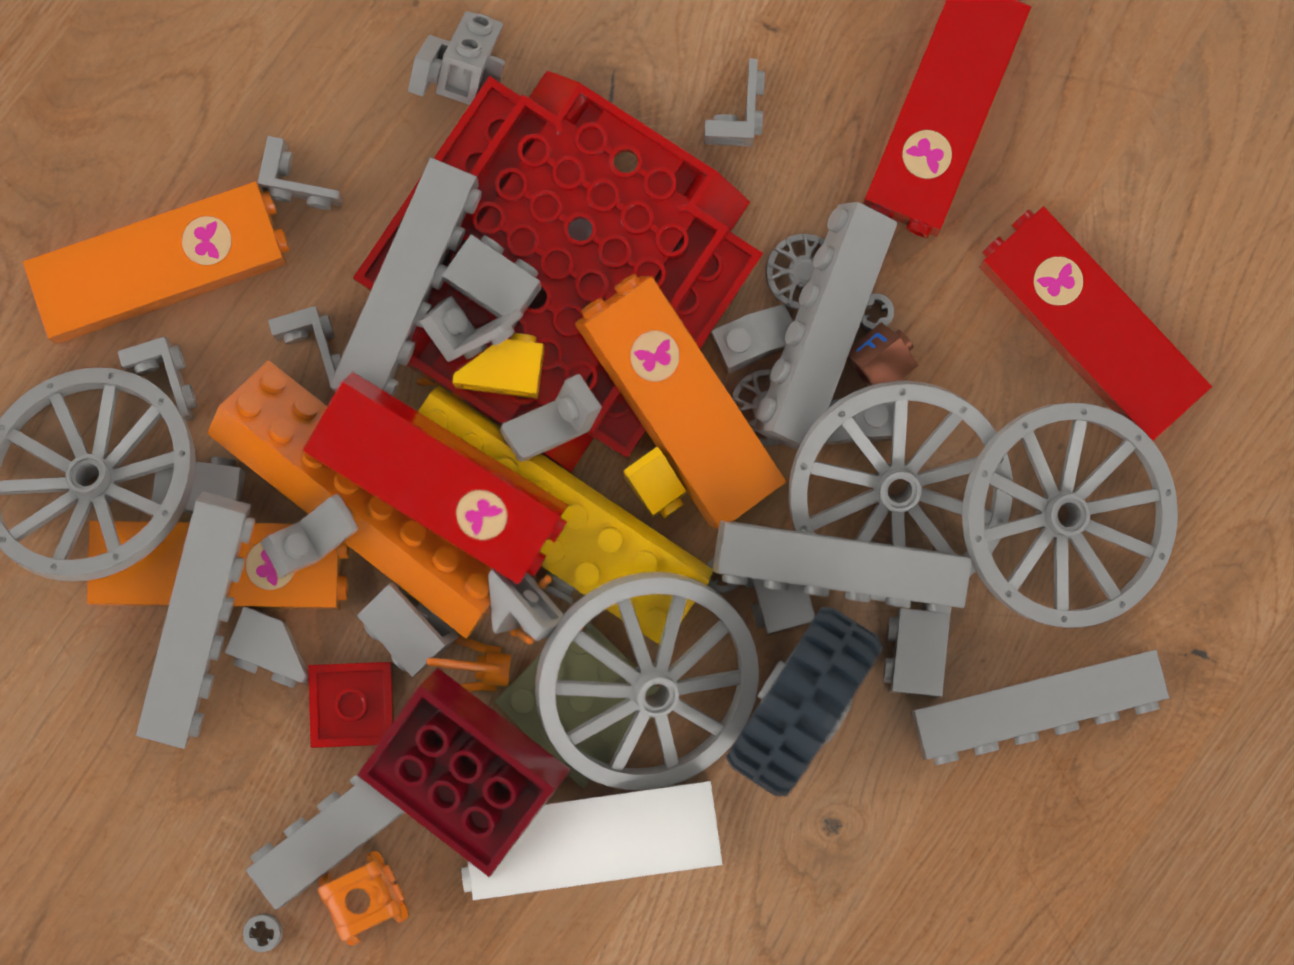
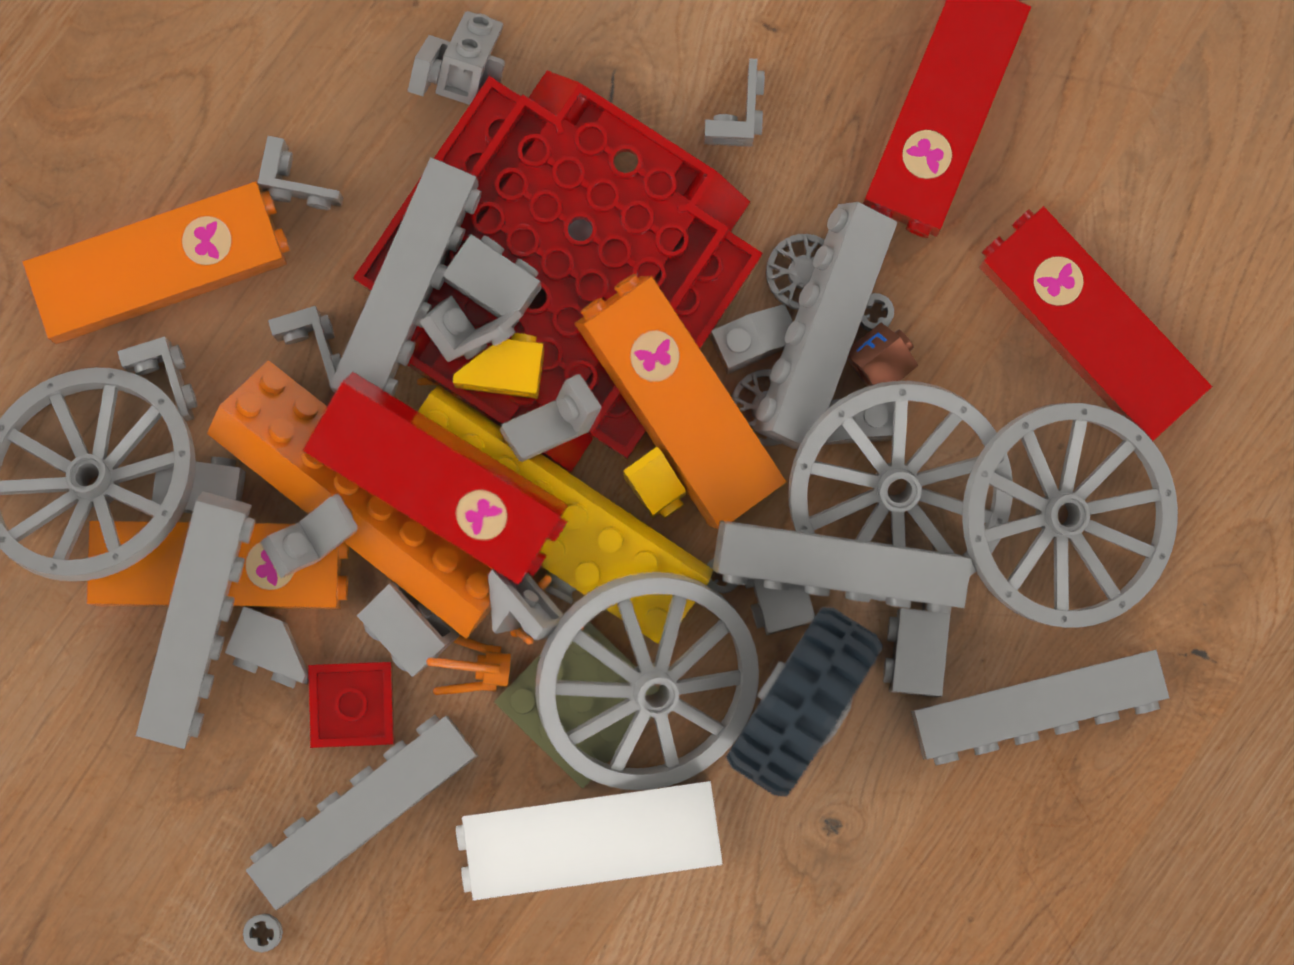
orange piece [317,851,409,946] -> none
dark red slope [357,667,571,878] -> none

